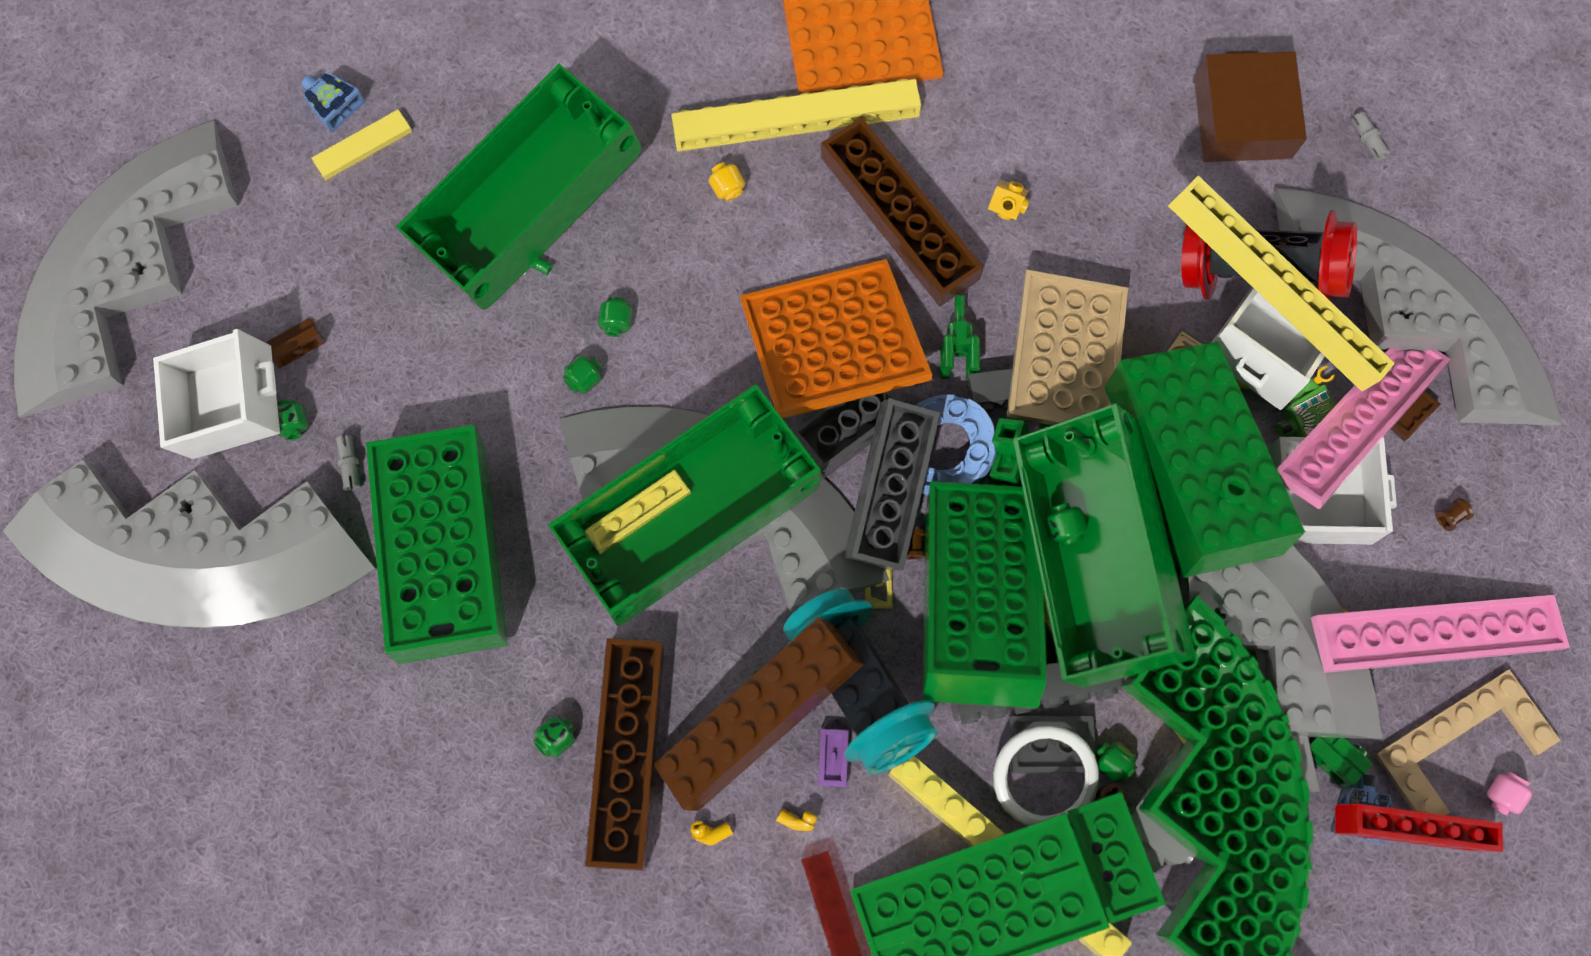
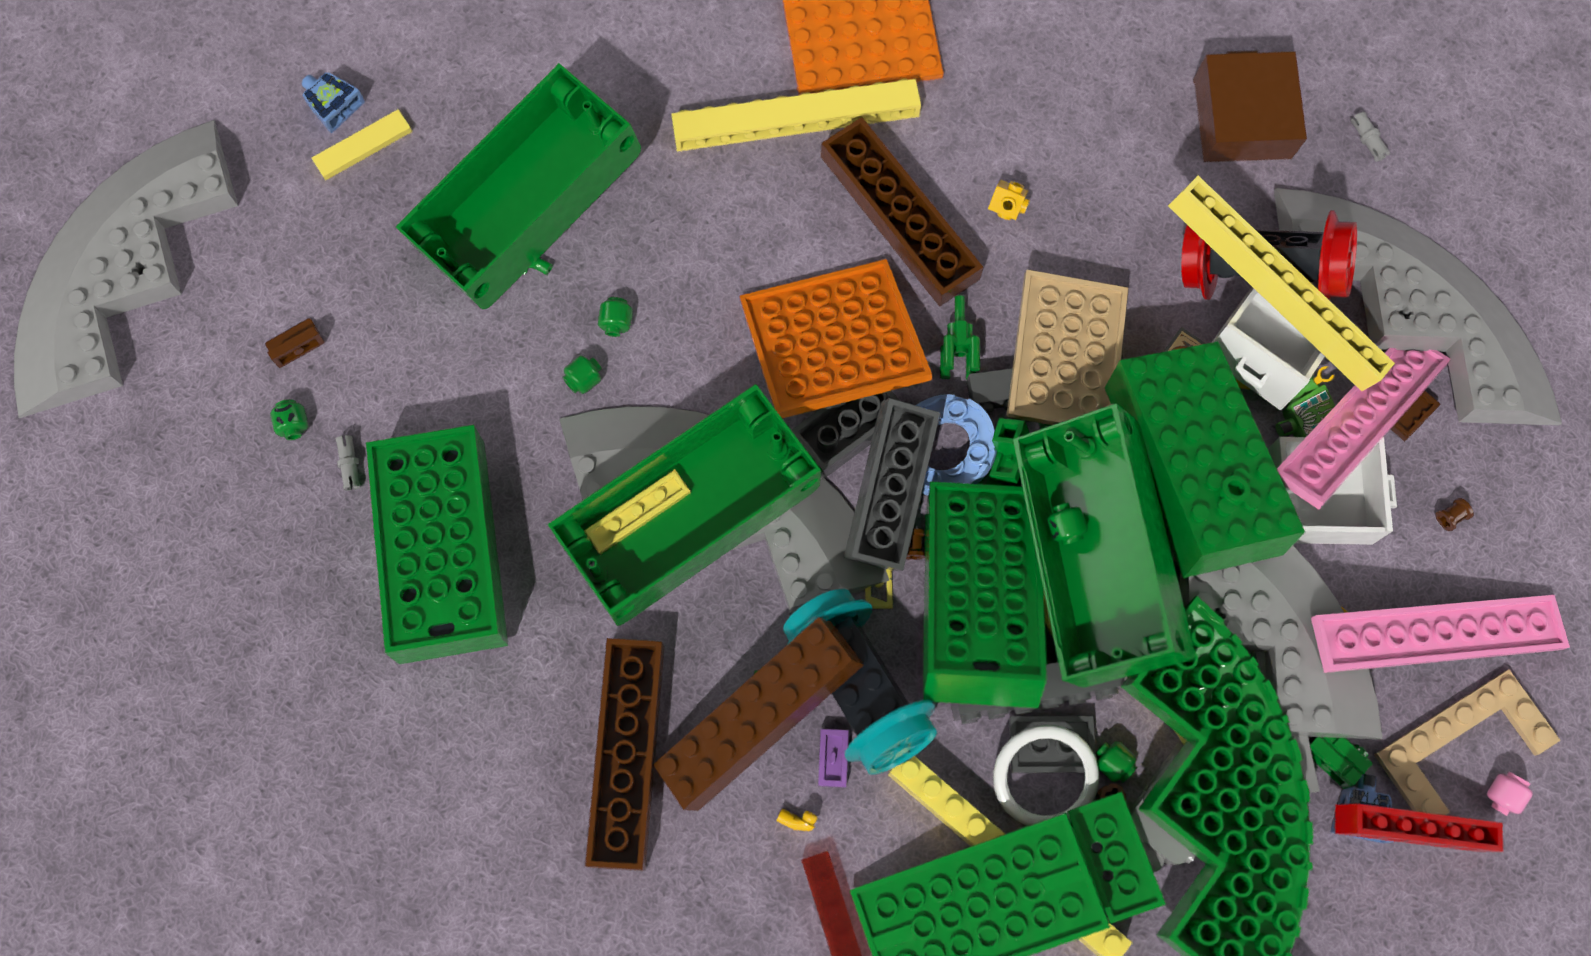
light grey brick [3,459,376,629] -> none
white container [153,329,280,459] -> none
green head [533,716,575,758] -> none
yellow arm [690,821,733,846] -> none
yellow head [708,162,745,202] -> none

